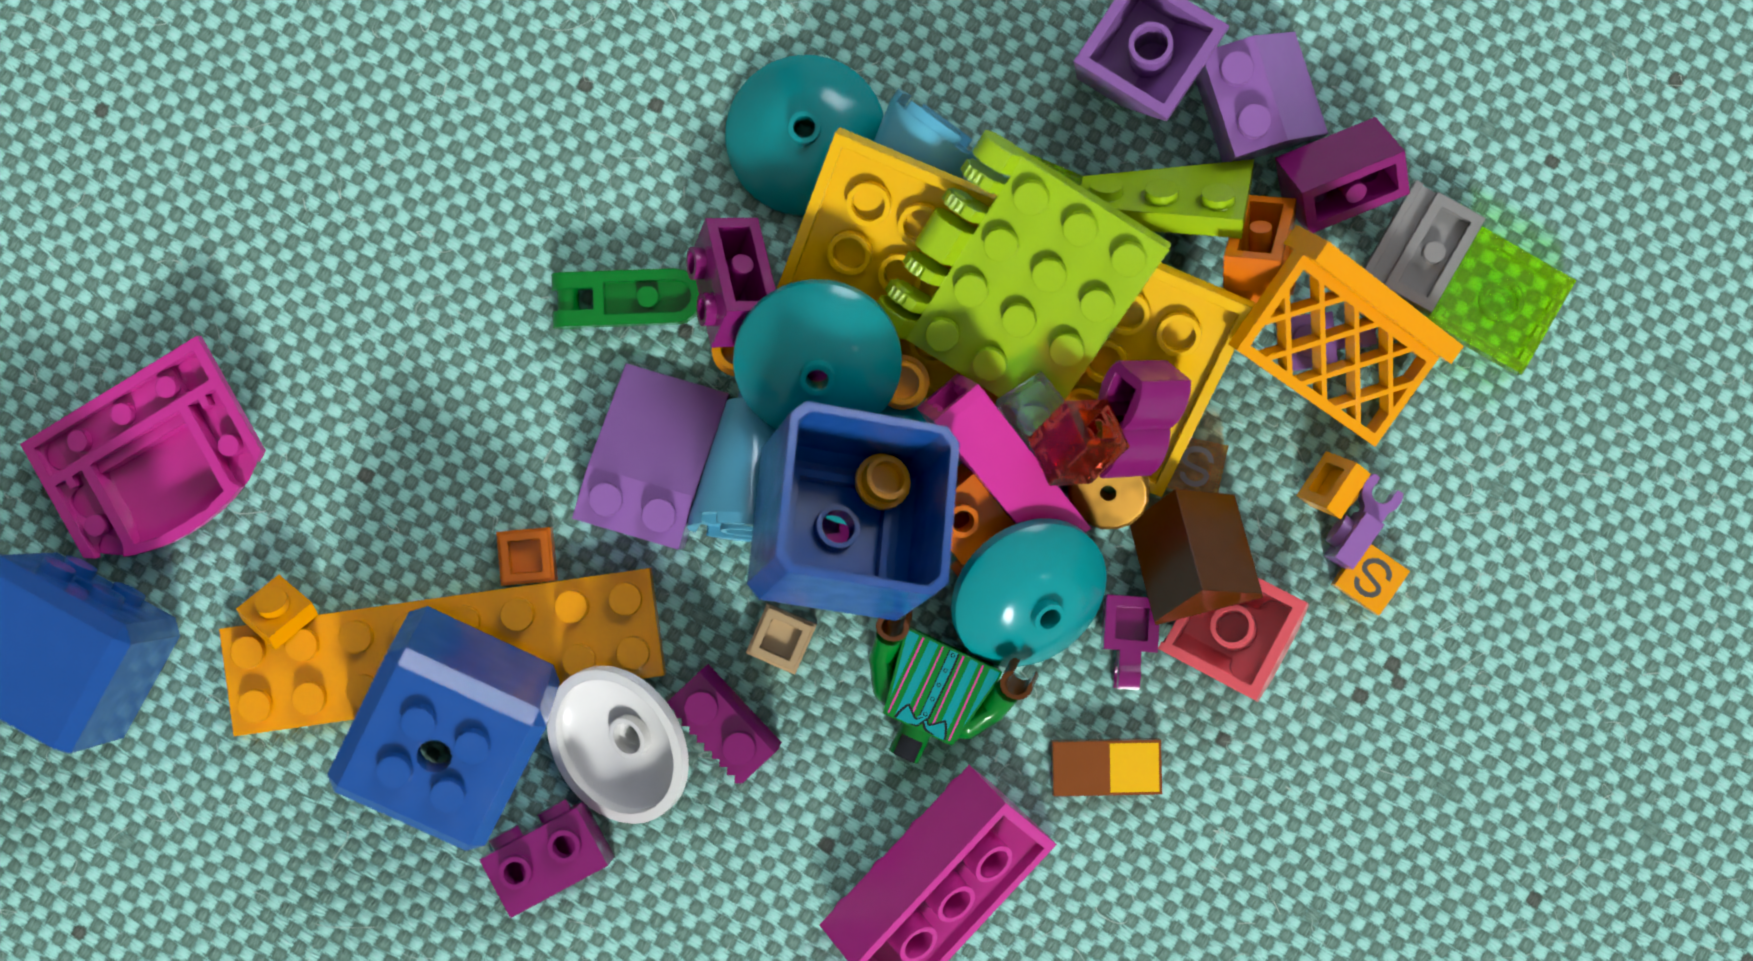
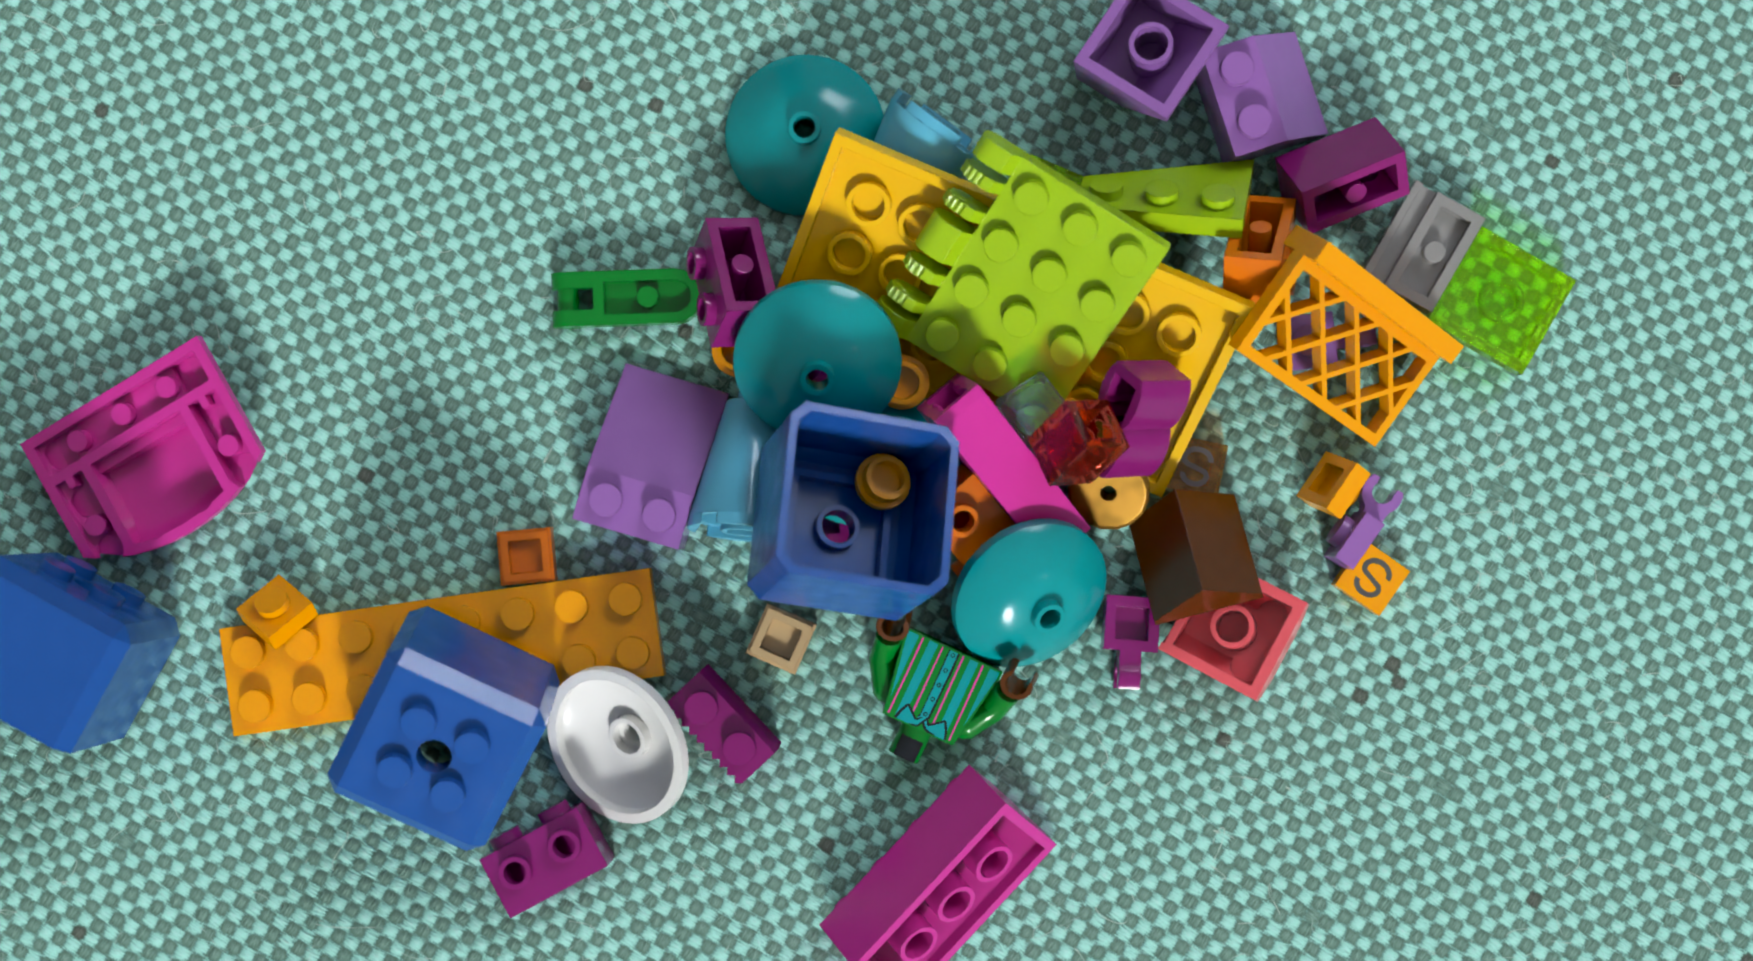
dark orange tile [1051,738,1162,796] -> none

